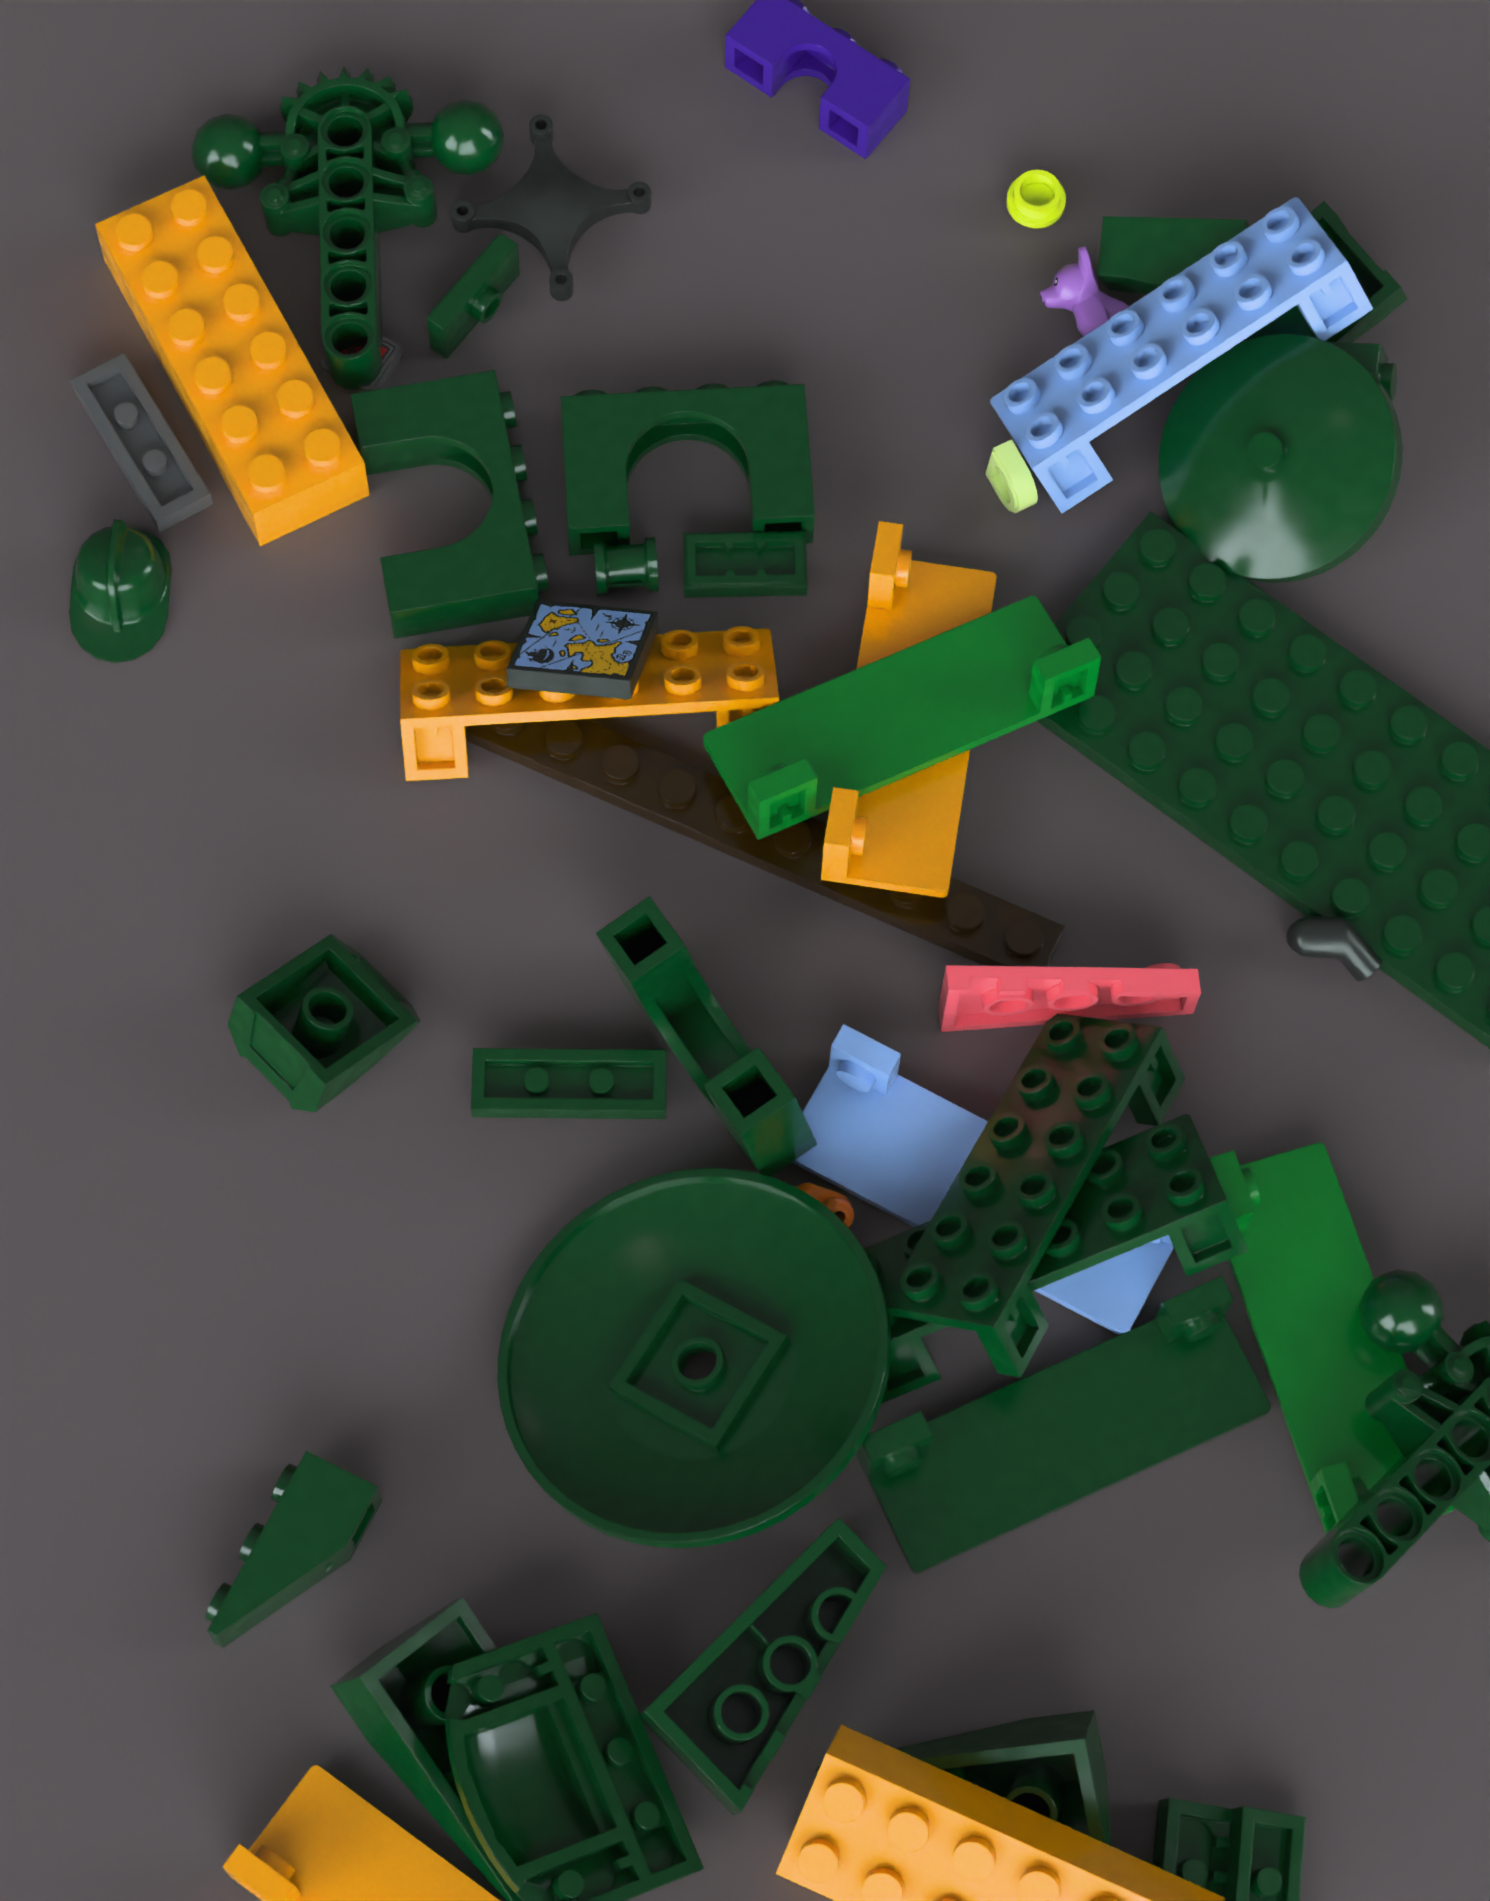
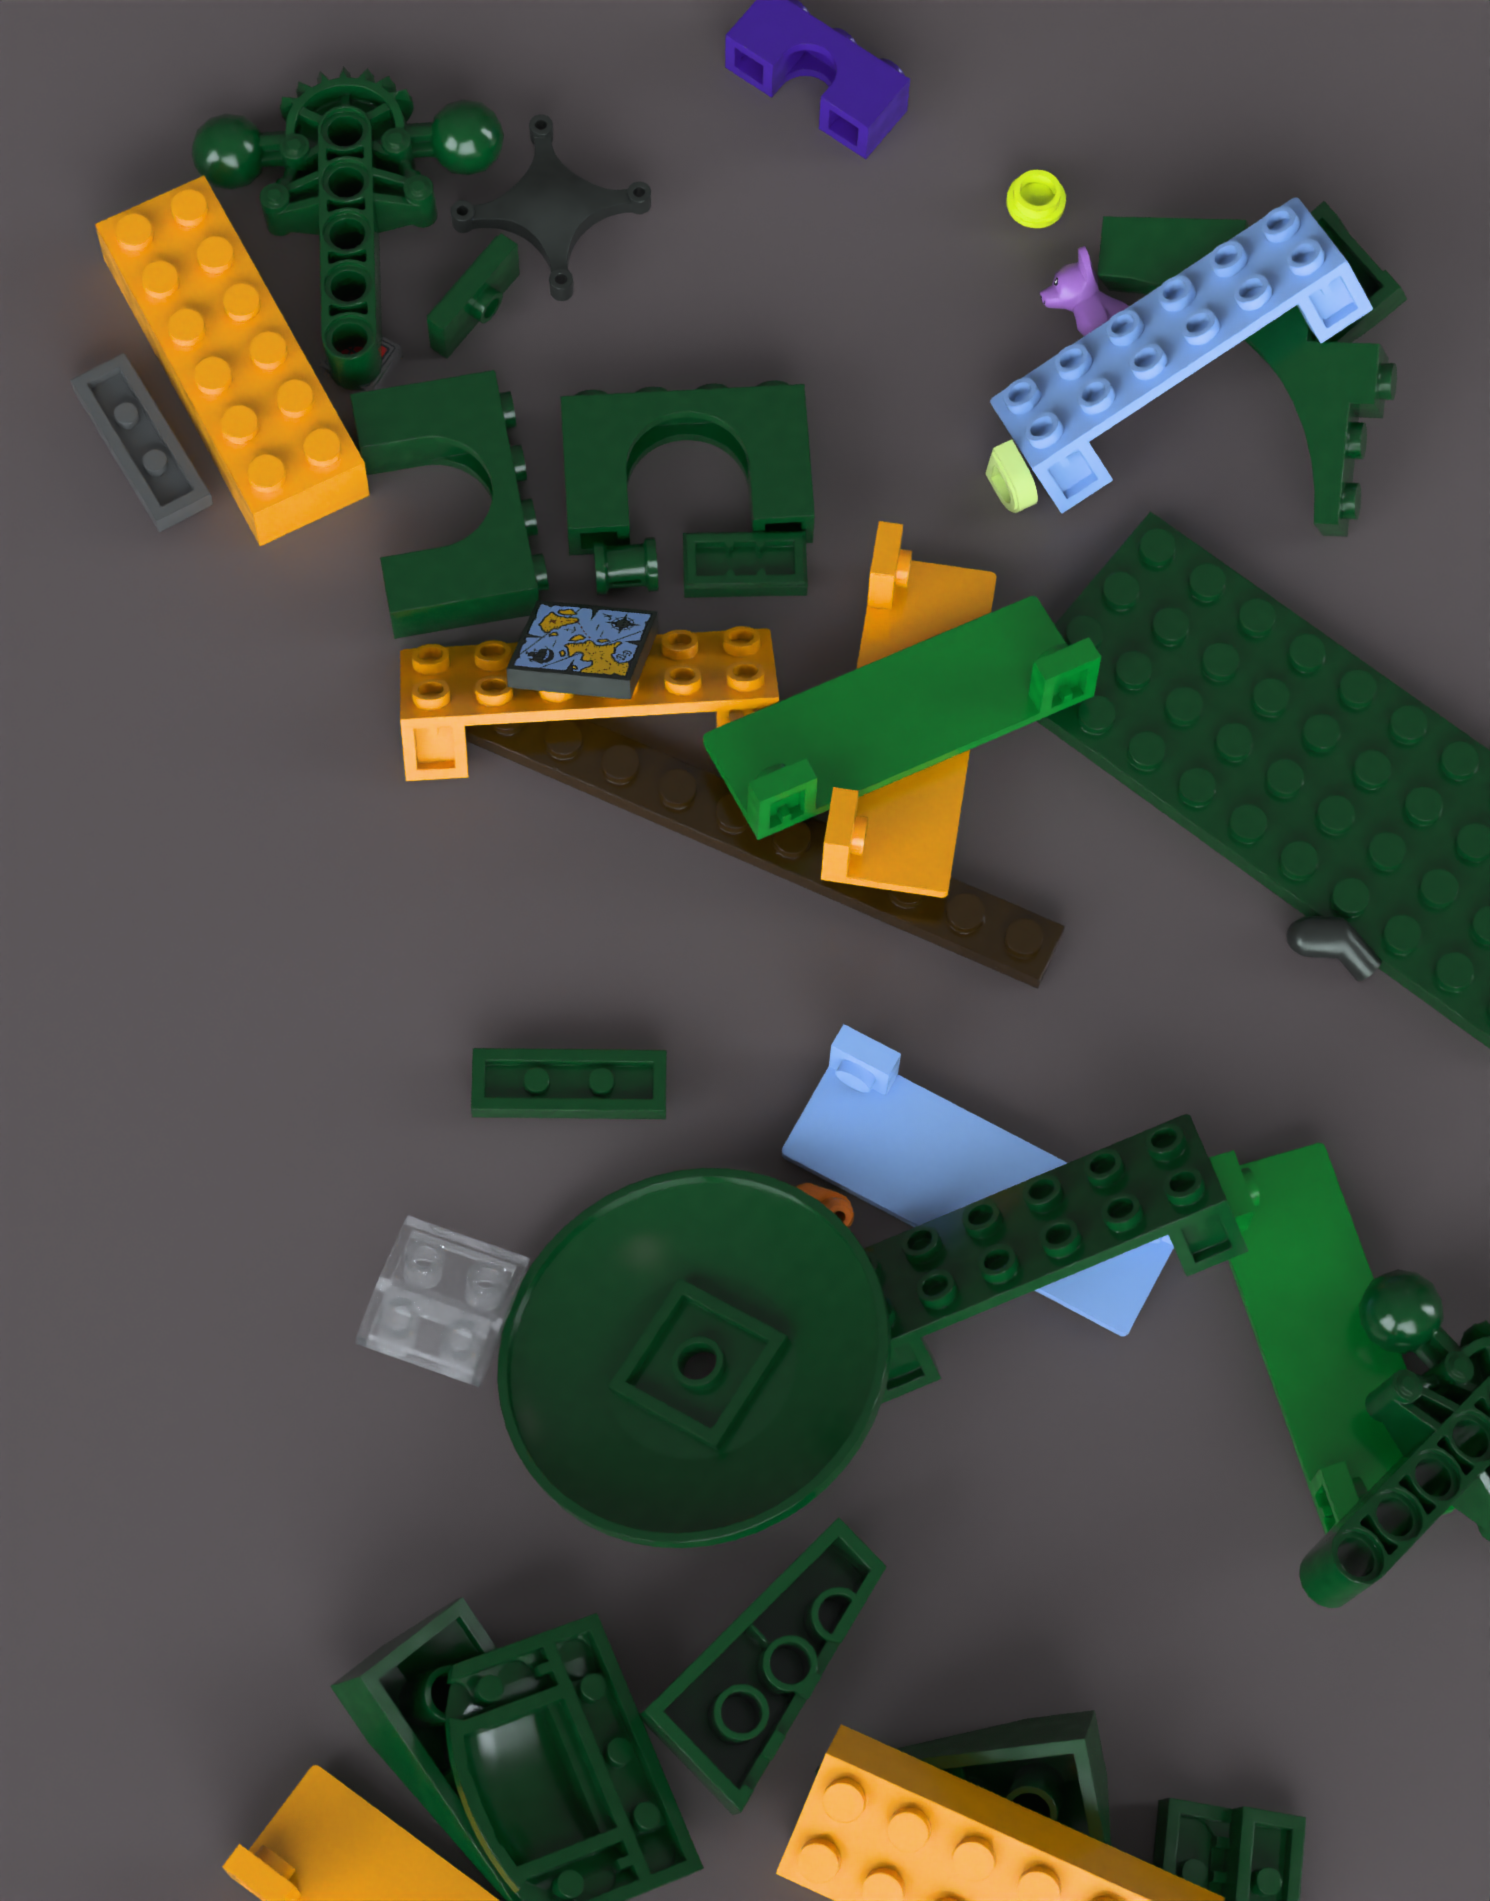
dark green piece [69,519,172,663] -> none
dark green slope [205,1451,382,1648] -> none
dark green slope [227,934,420,1113] -> none
dark green arch [596,896,817,1177] -> none
dark green bracket [857,1275,1271,1574] -> none
dark green bracket [885,1013,1185,1378] -> none
coral wing [938,963,1201,1032] -> none
dark green dish [1158,334,1403,583] -> none
none -> clear slope [356,1215,530,1387]

